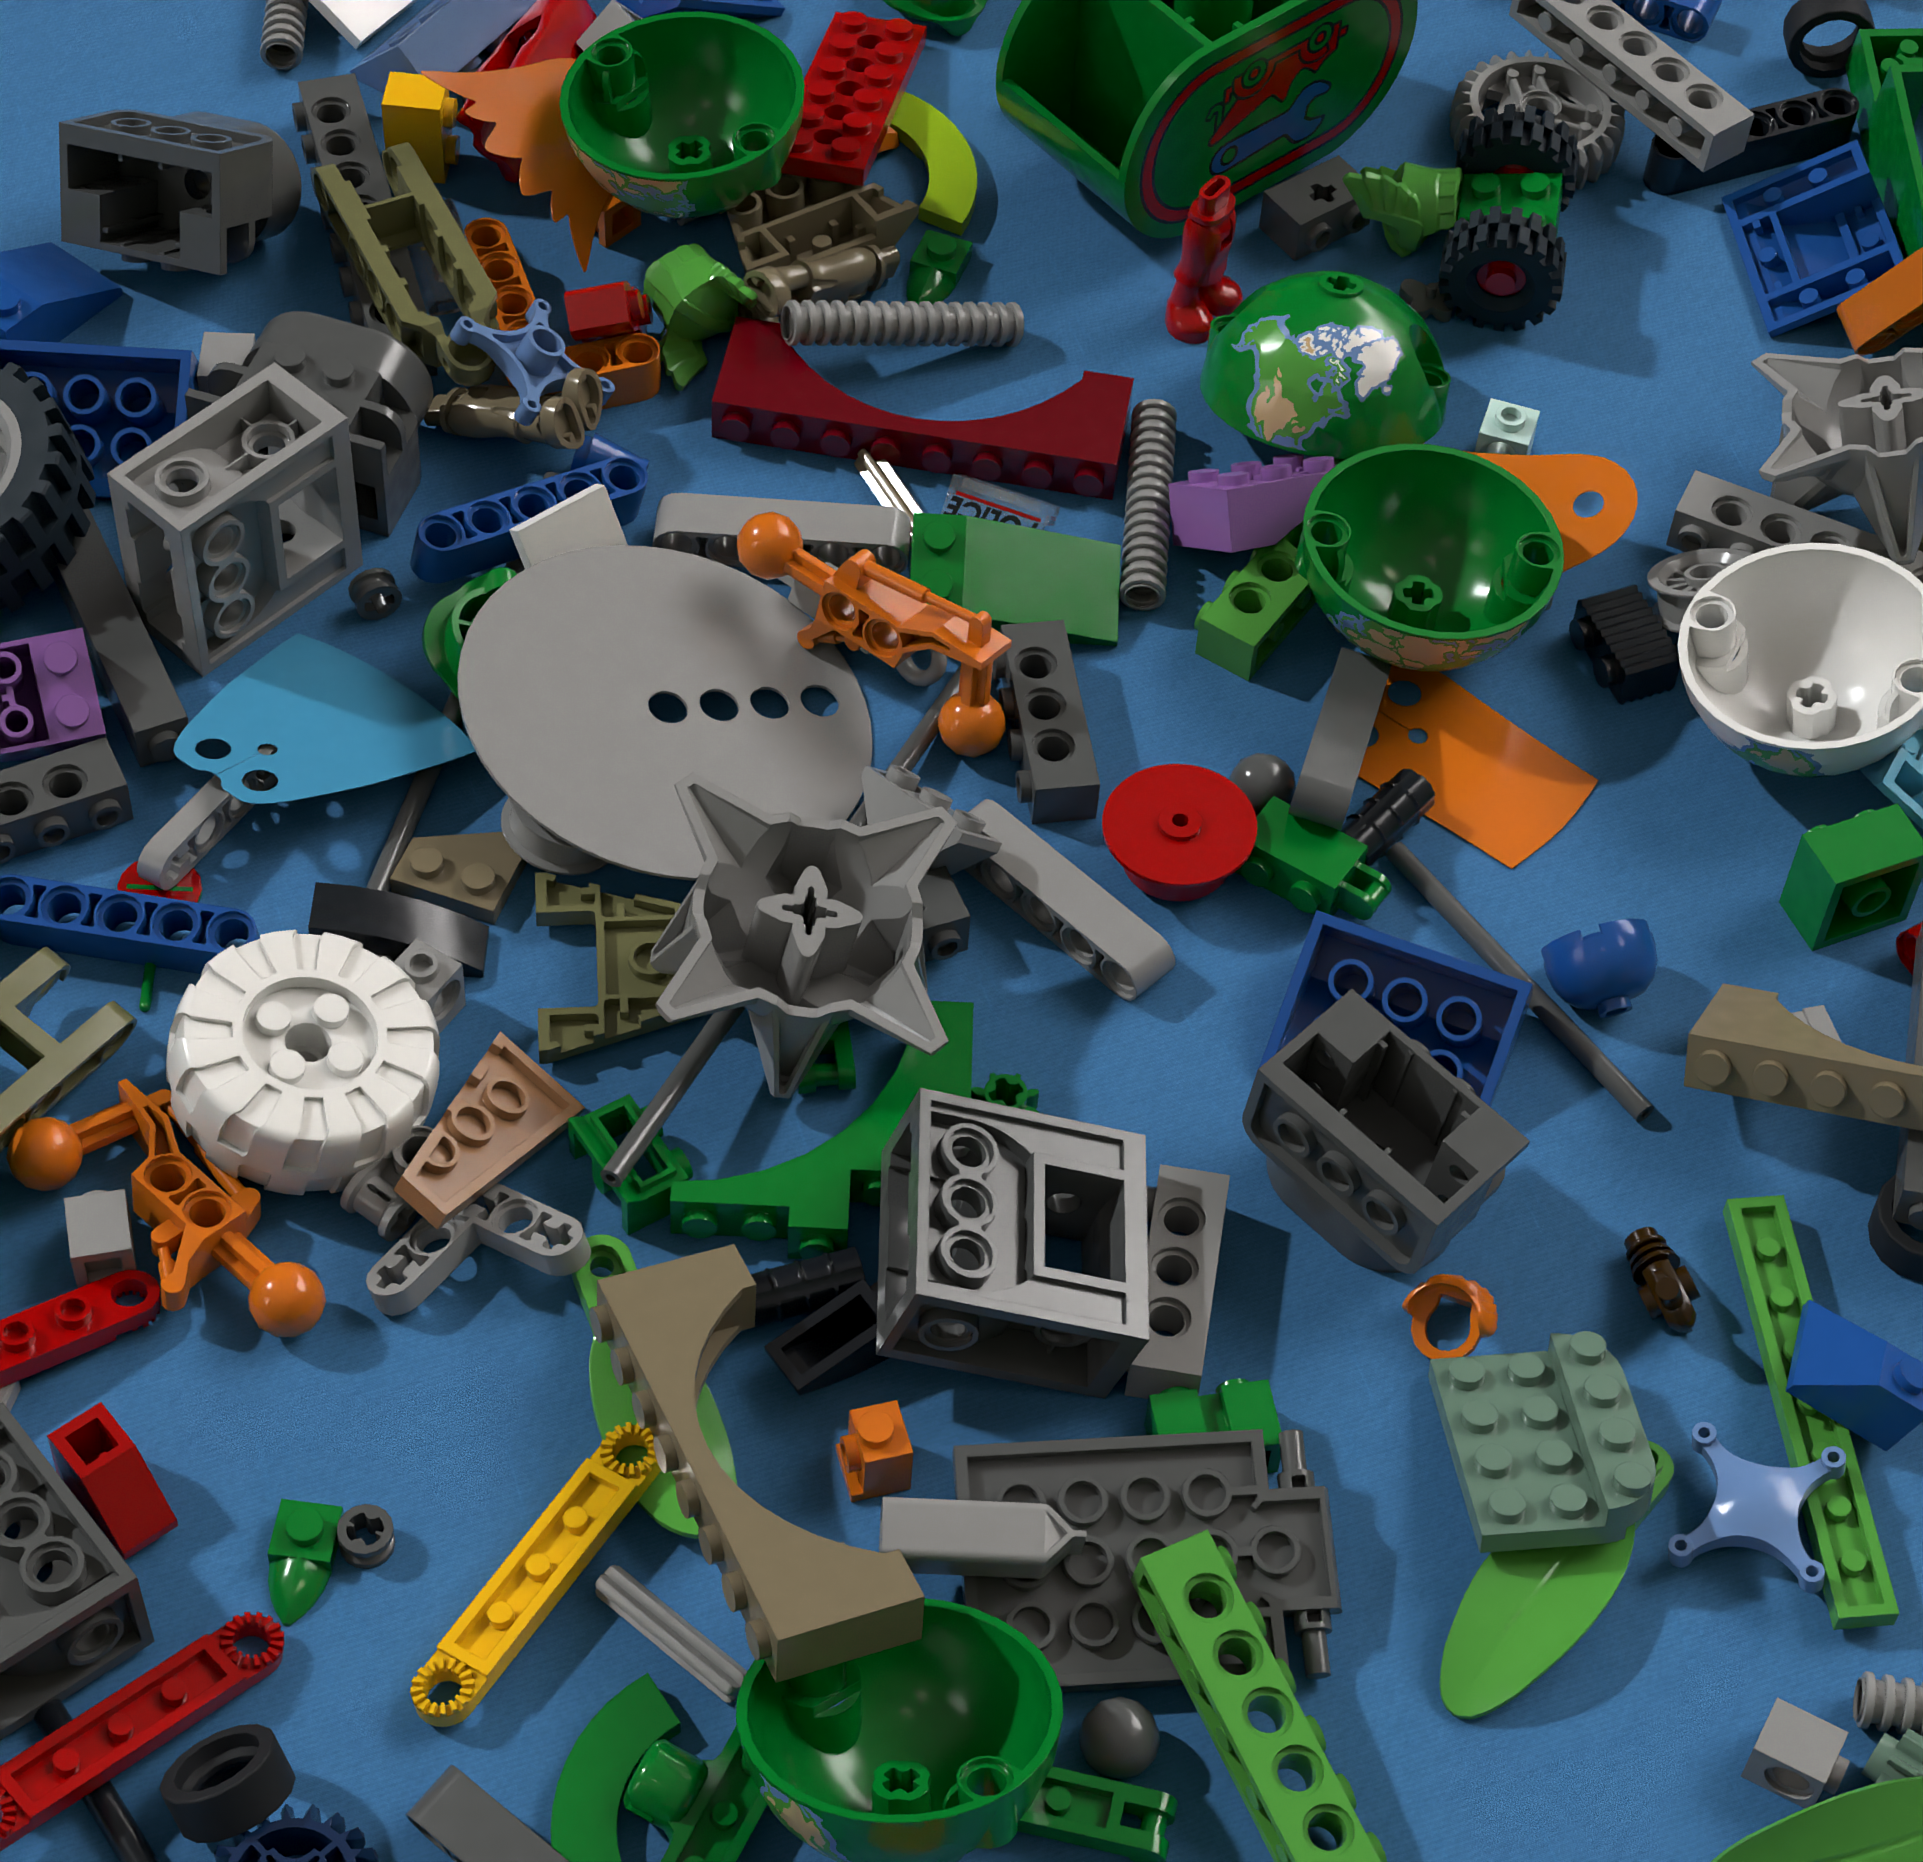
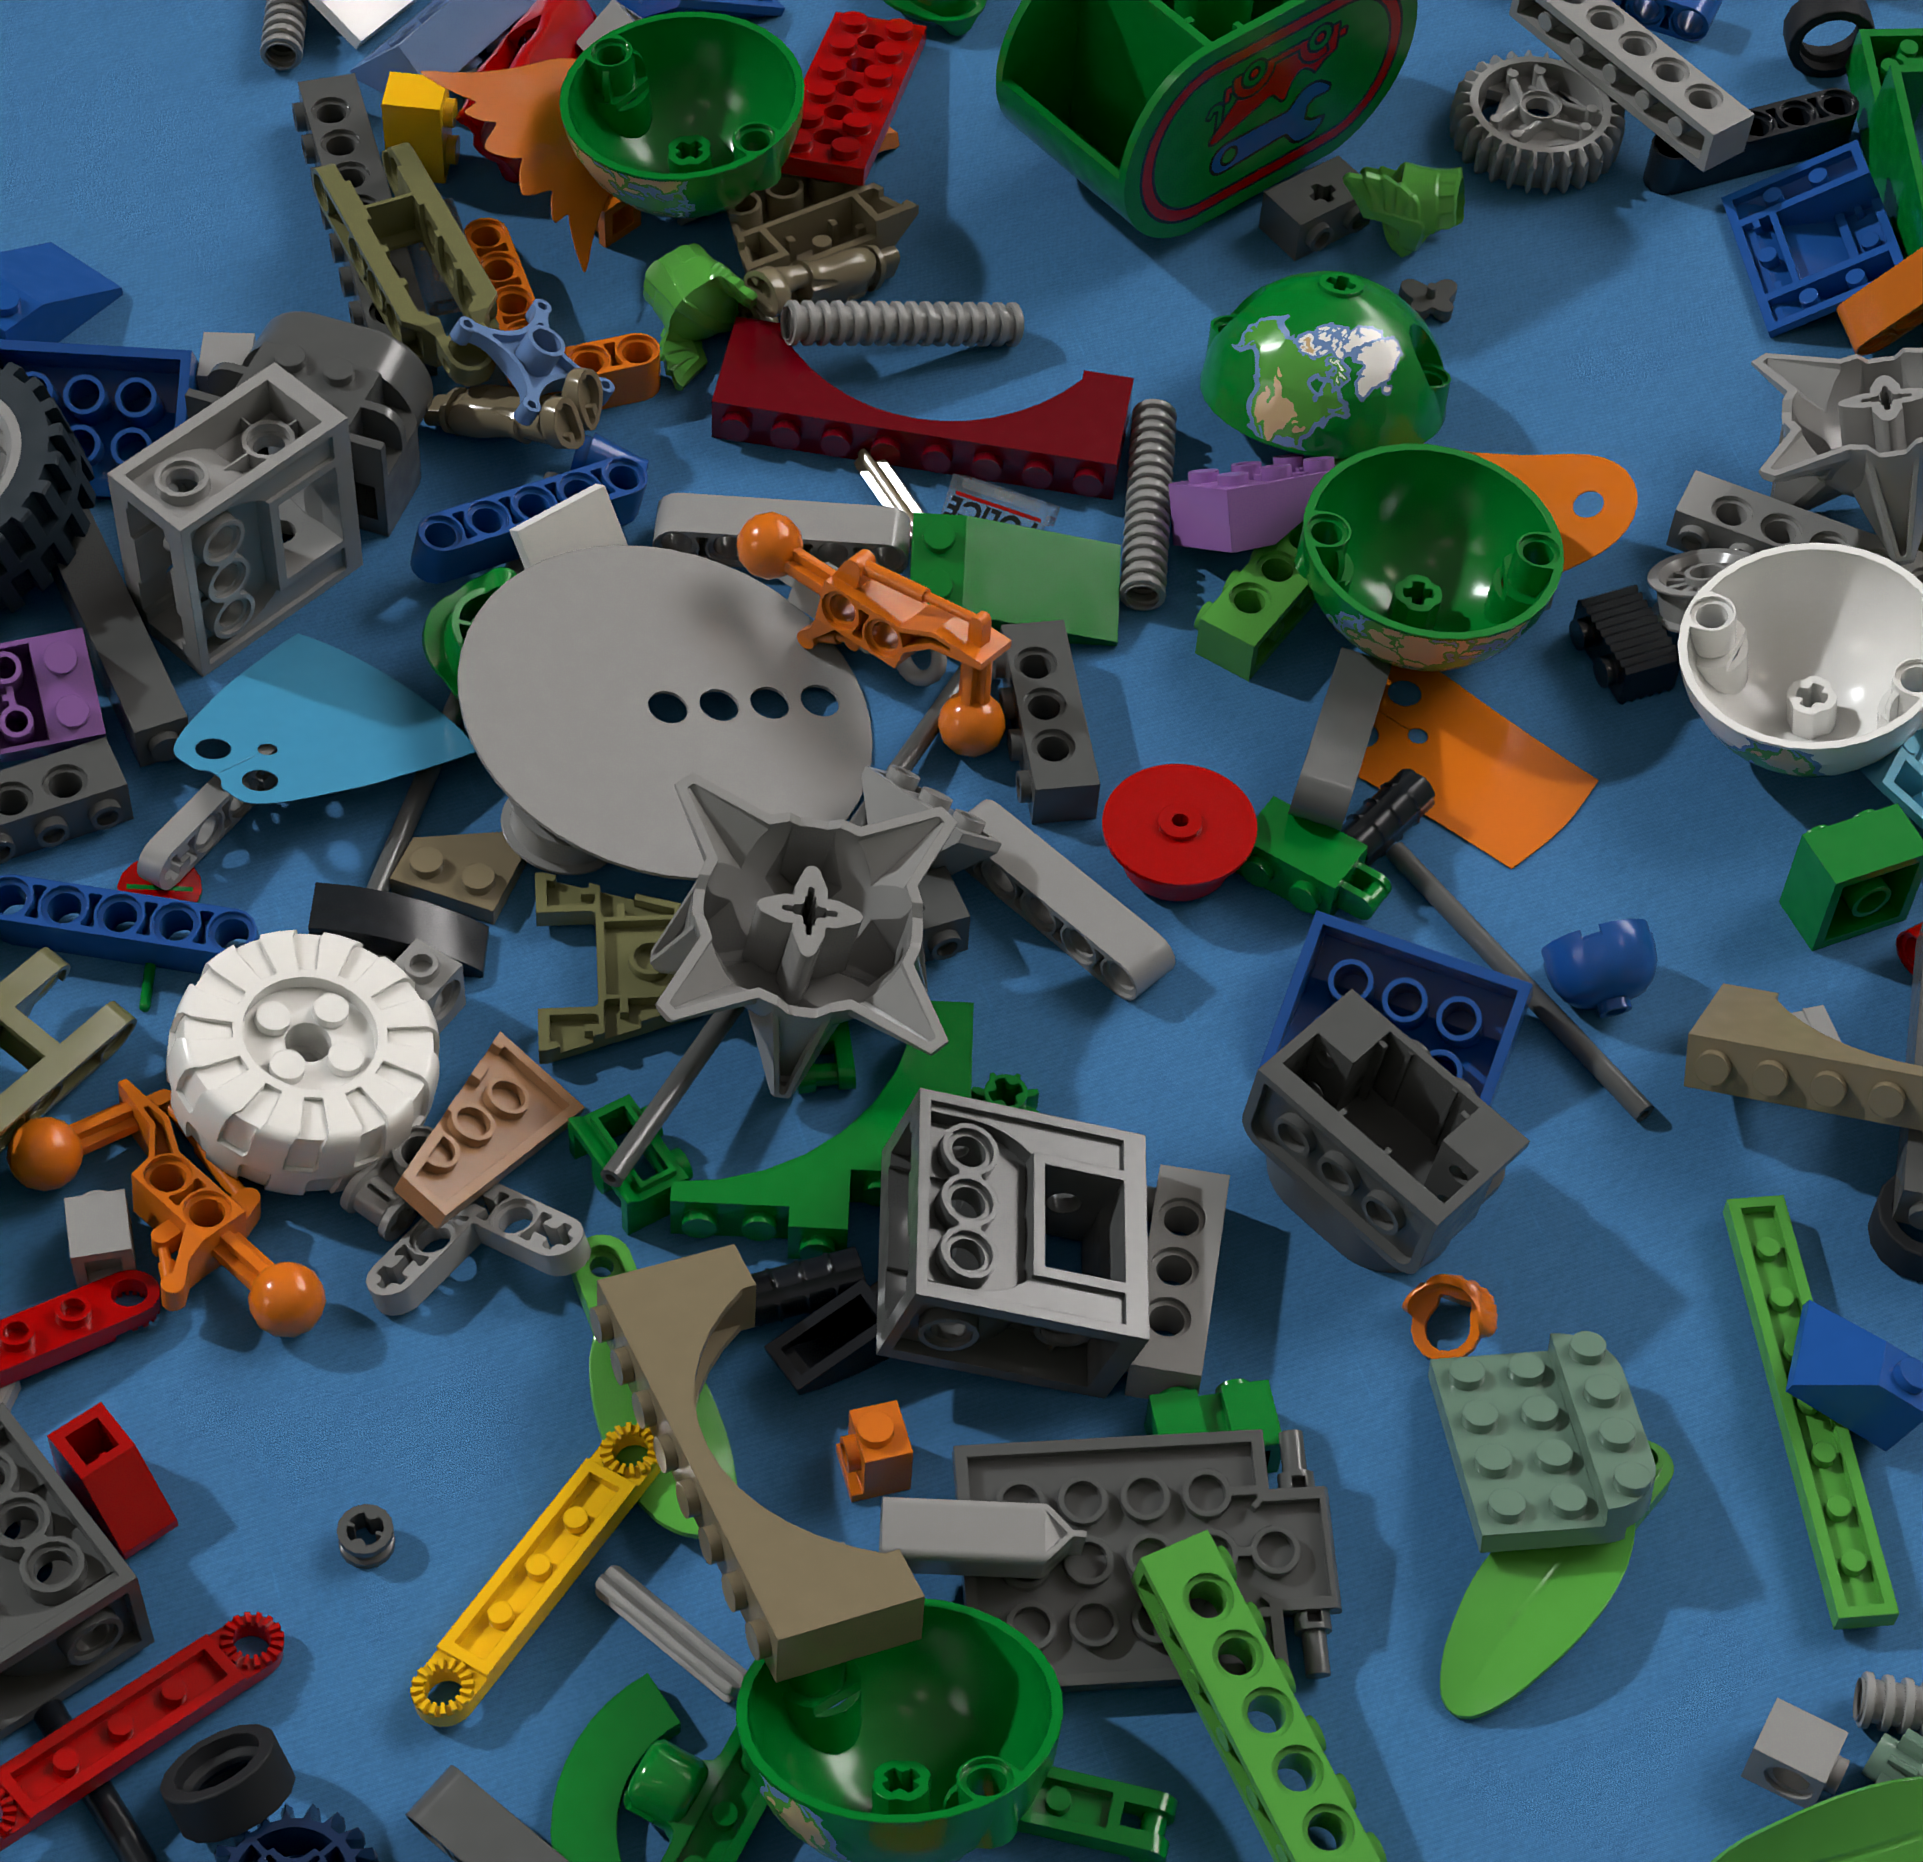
dark grey brick [59,110,302,275] -> none
green plate [267,1499,344,1626] -> none
dark grey bush [348,568,402,620] -> none
red brick [564,281,653,343] -> none
lime tile [890,92,977,236] -> none
green plate [906,229,973,305] -> none
dark grey piece [1079,1697,1160,1781] -> none
red piece [1165,175,1243,344] -> none
dark grey piece [1229,753,1296,817] -> none
black plate [1438,104,1579,332] -> none
light aqua brick [1475,398,1540,455] -> none
dark brown piece [1624,1227,1701,1335] -> none
medium blue piece [1668,1422,1846,1593] -> none

